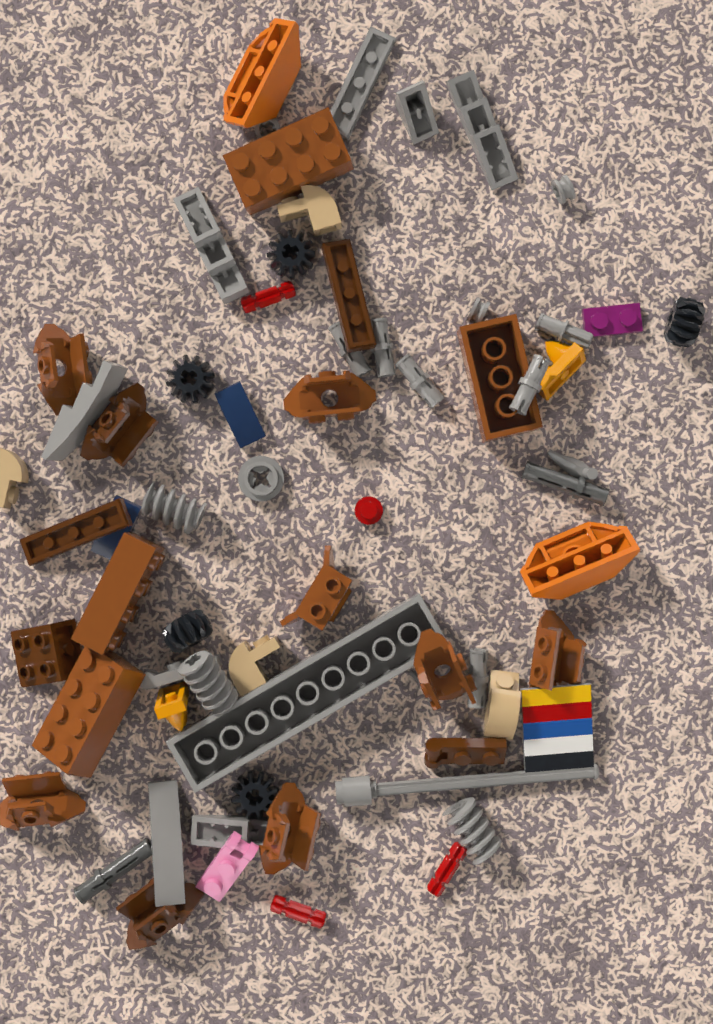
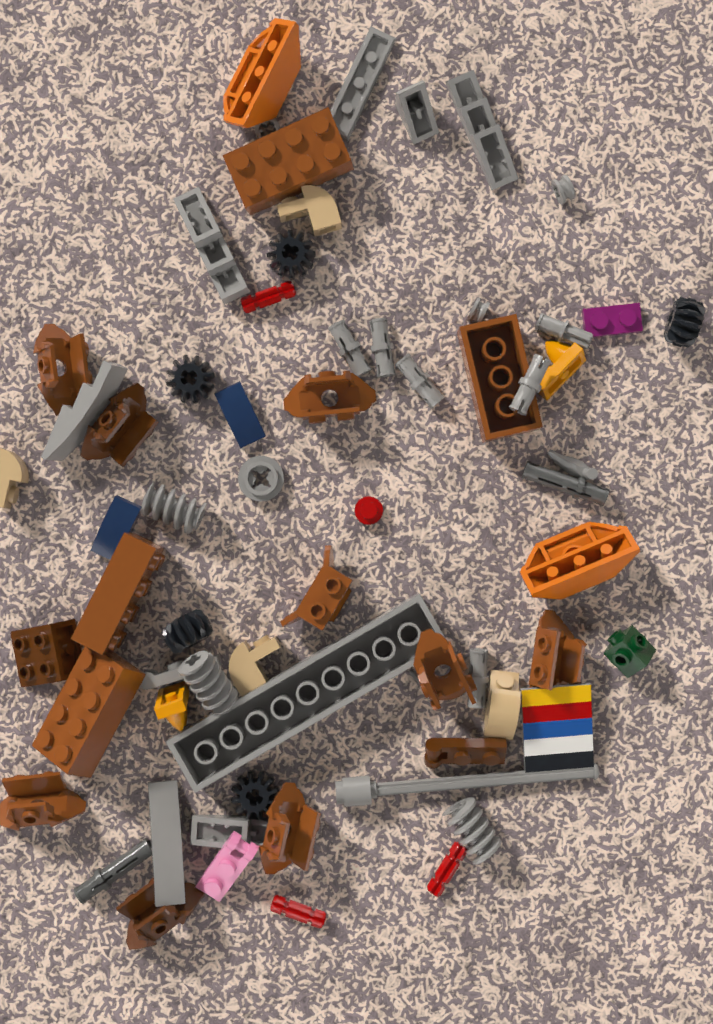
reddish brown tile [20,498,133,566] -> none
reddish brown tile [321,239,377,353] -> none
none -> dark green brick [603,625,656,678]

